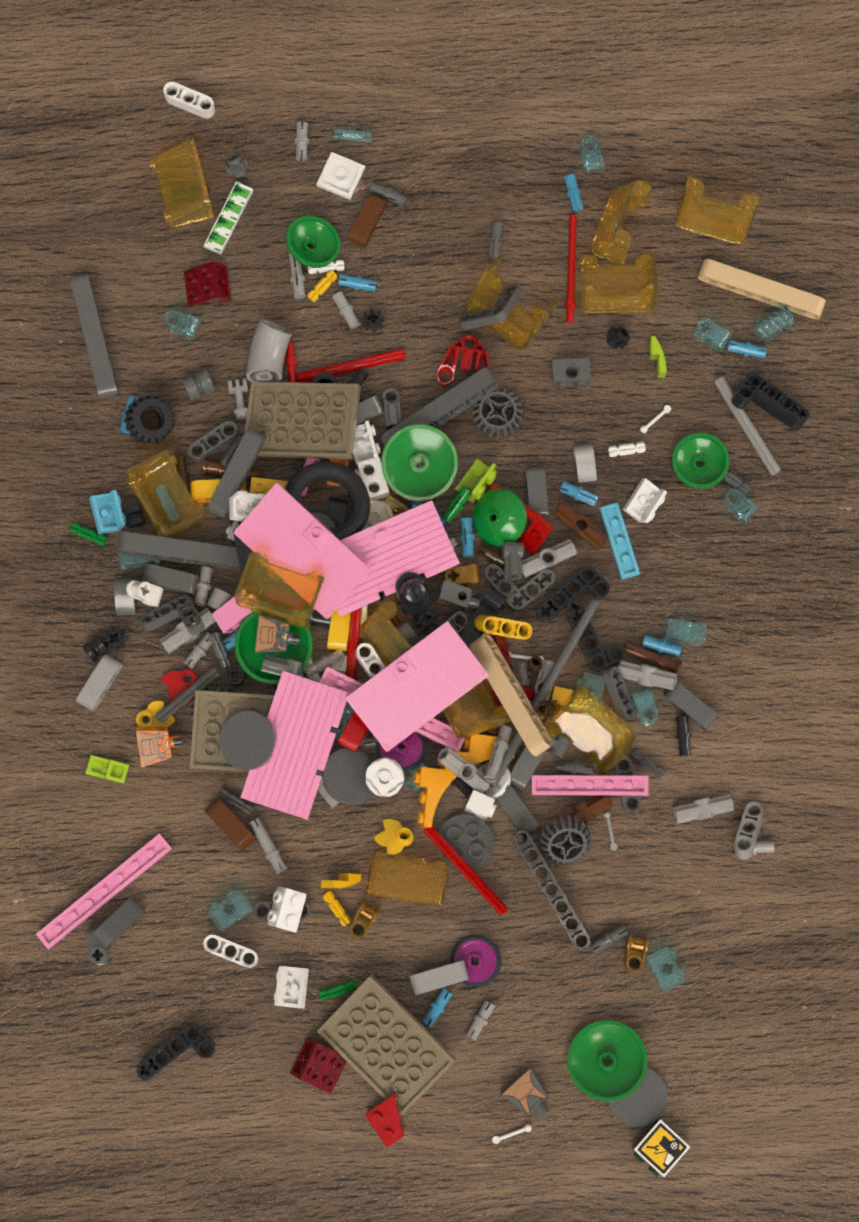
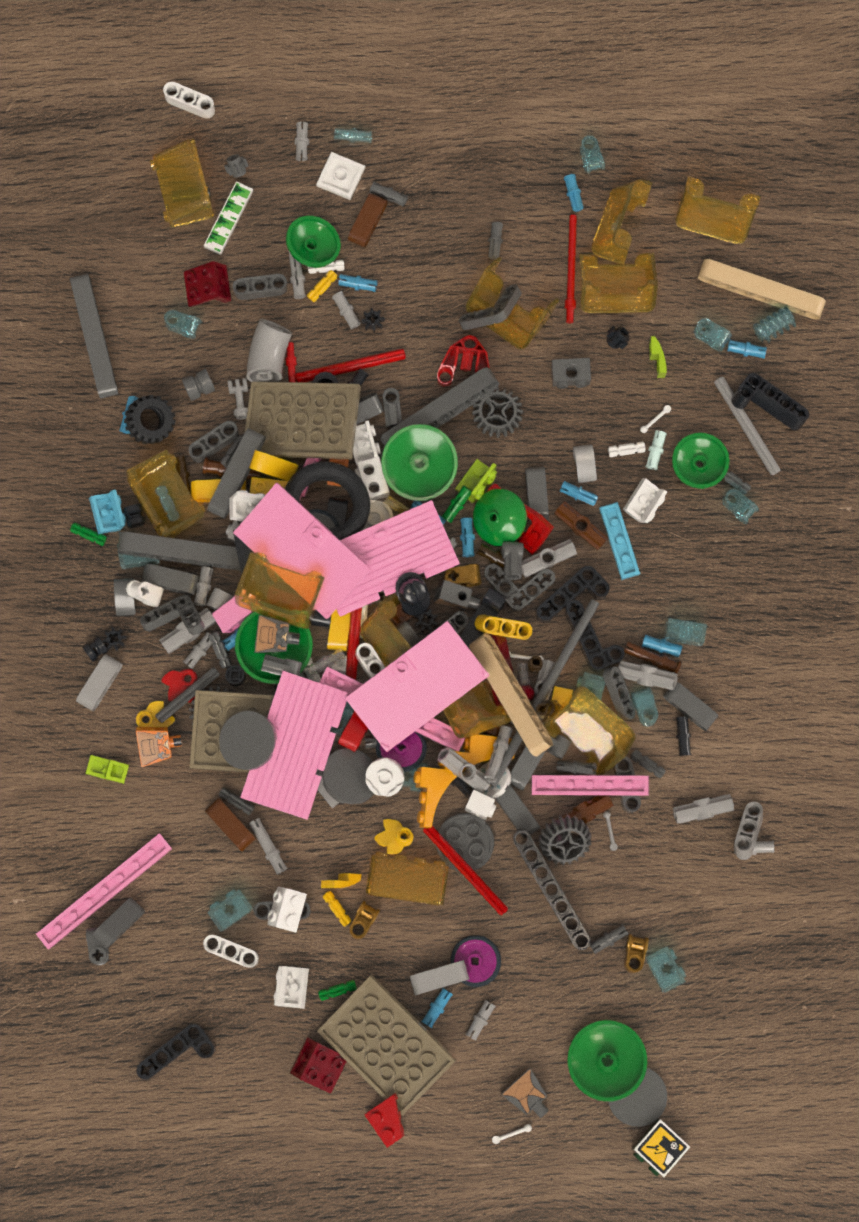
none -> dark grey beam [233,274,288,300]
none -> yellow beam [249,450,299,481]
none -> light aqua pin [645,430,667,470]

